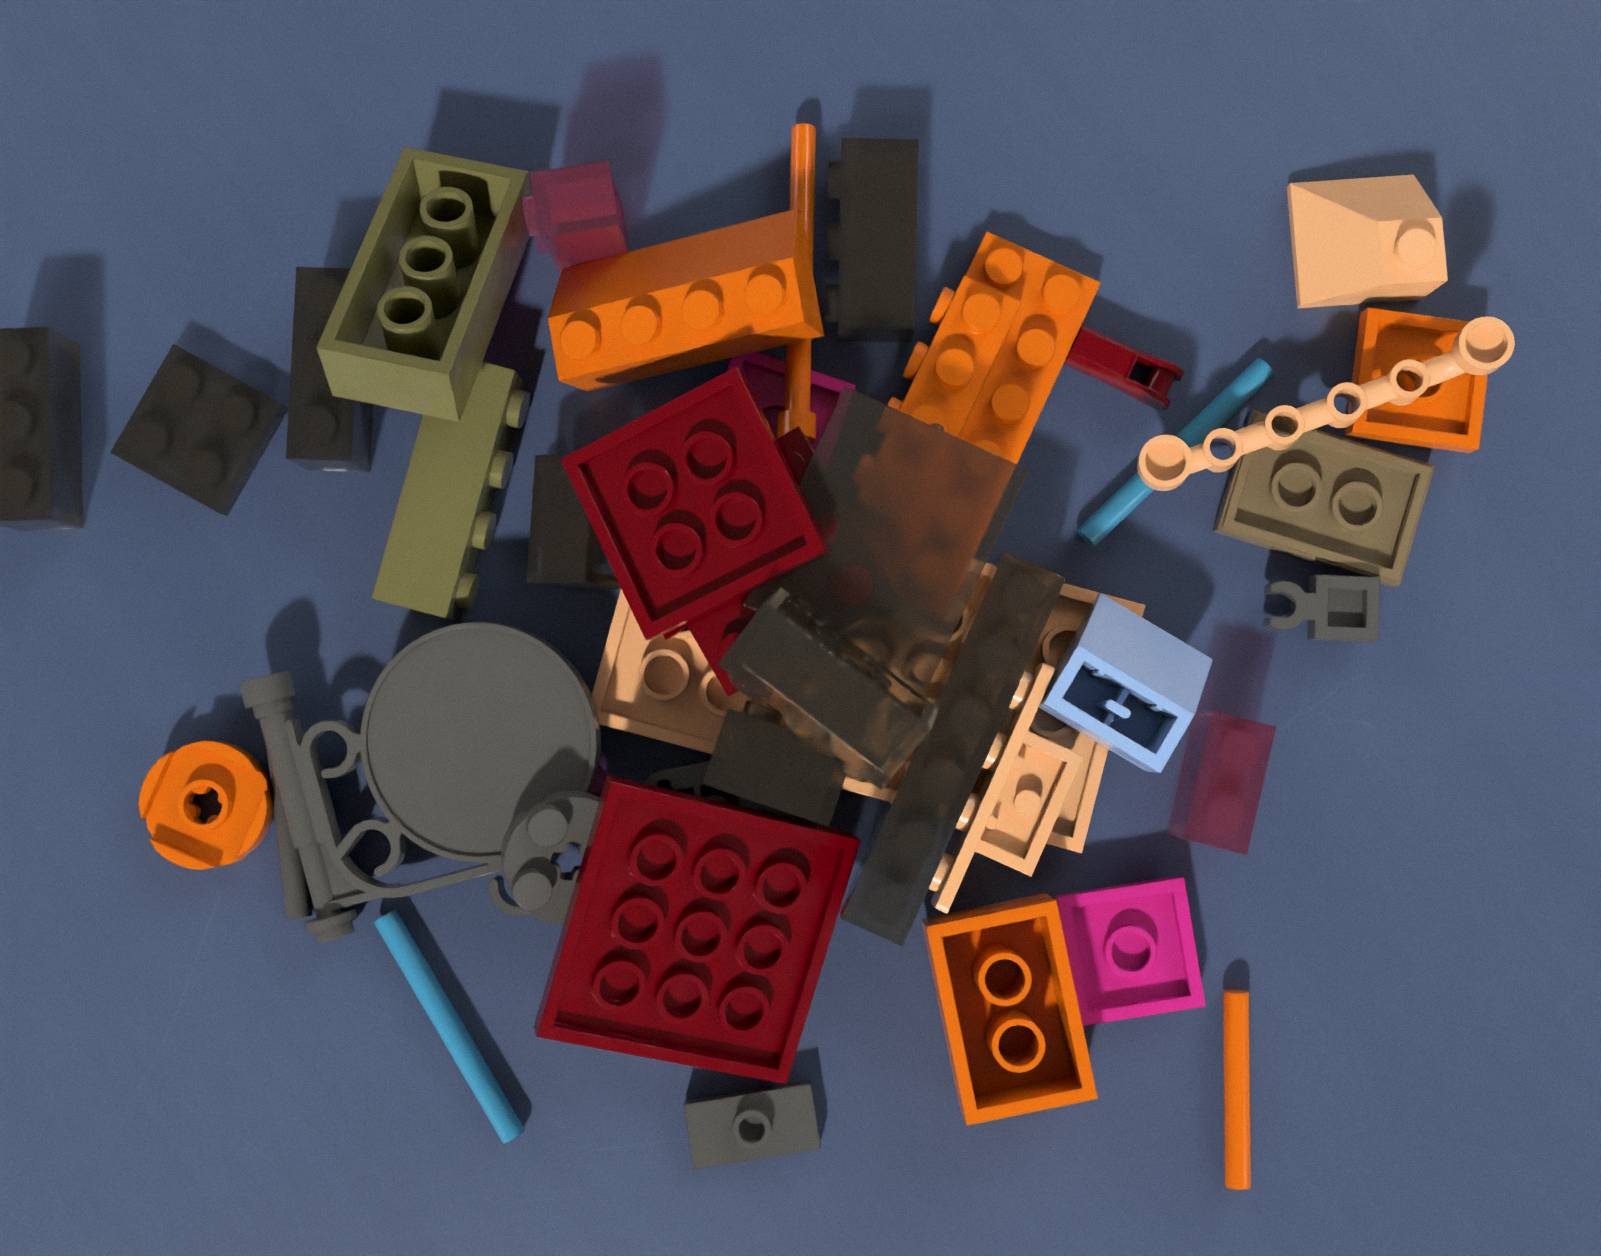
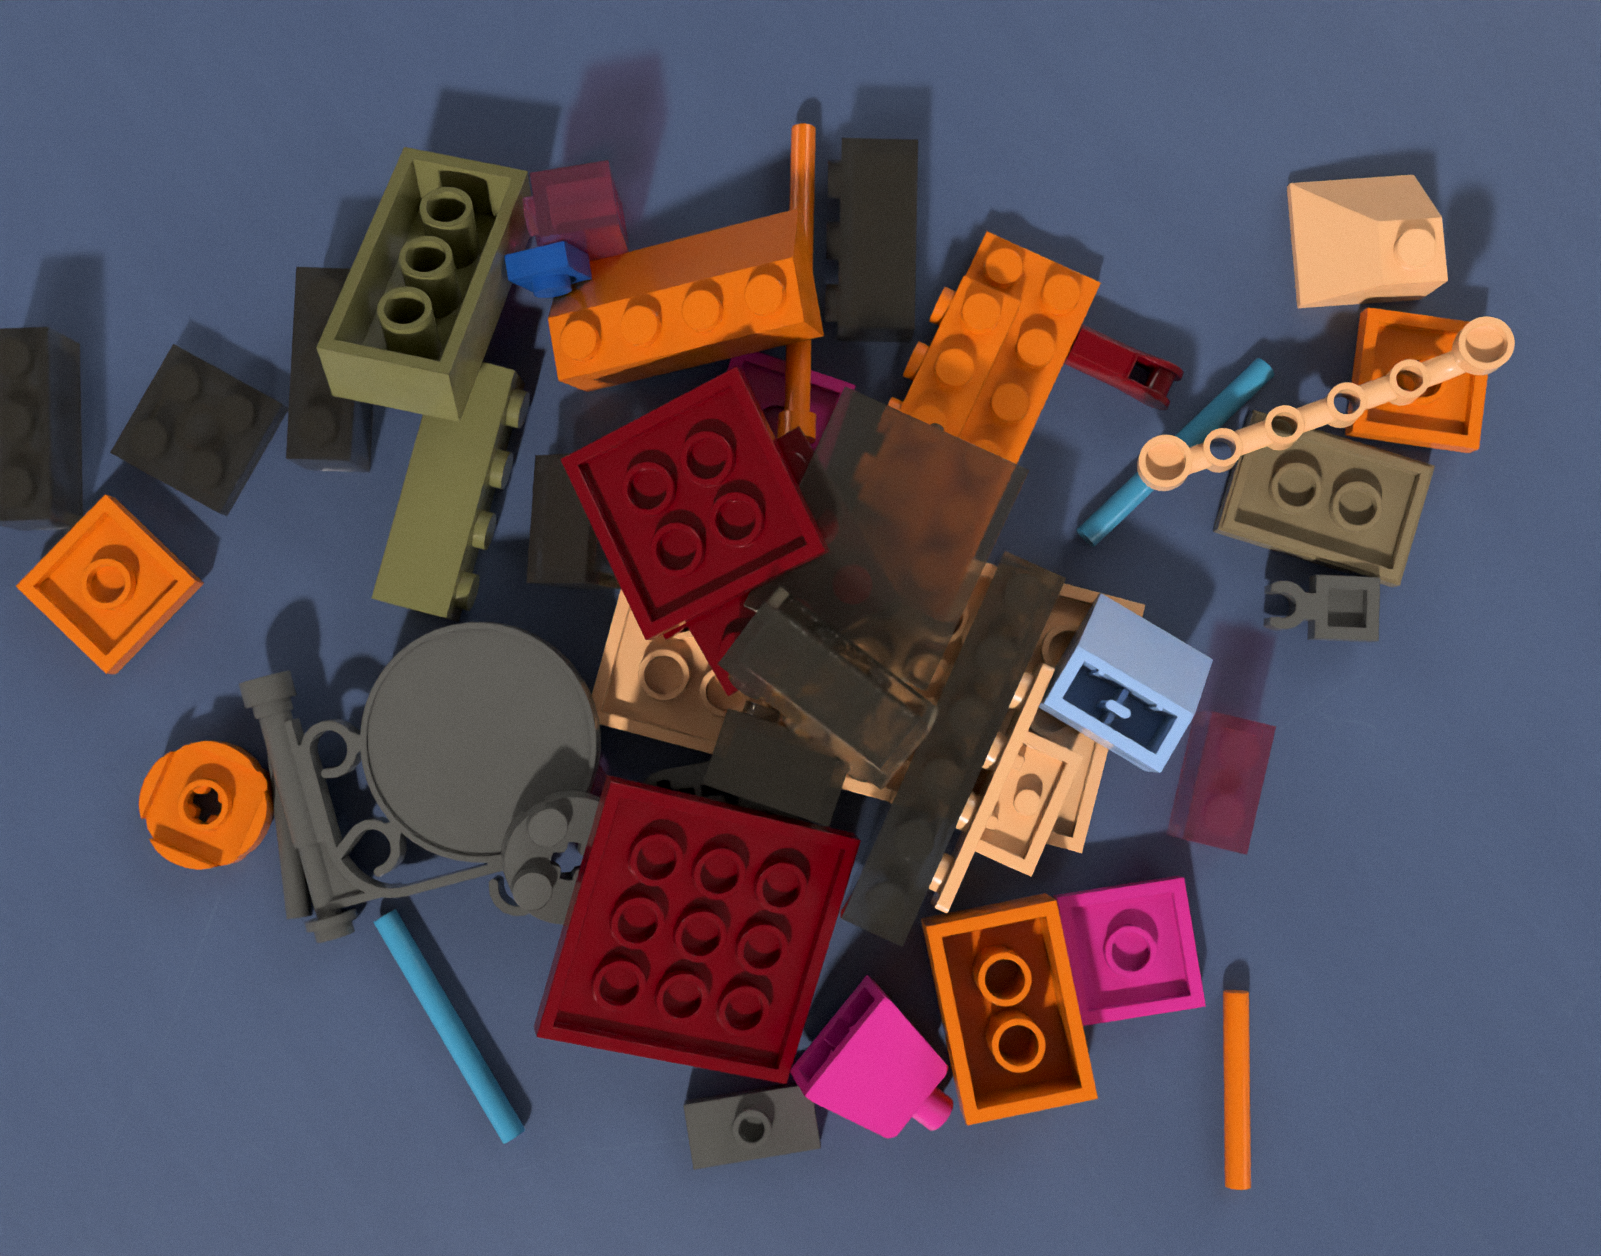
none -> orange plate [16,494,204,675]
none -> blue plate [504,241,592,298]
none -> dark pink torso [789,975,953,1139]

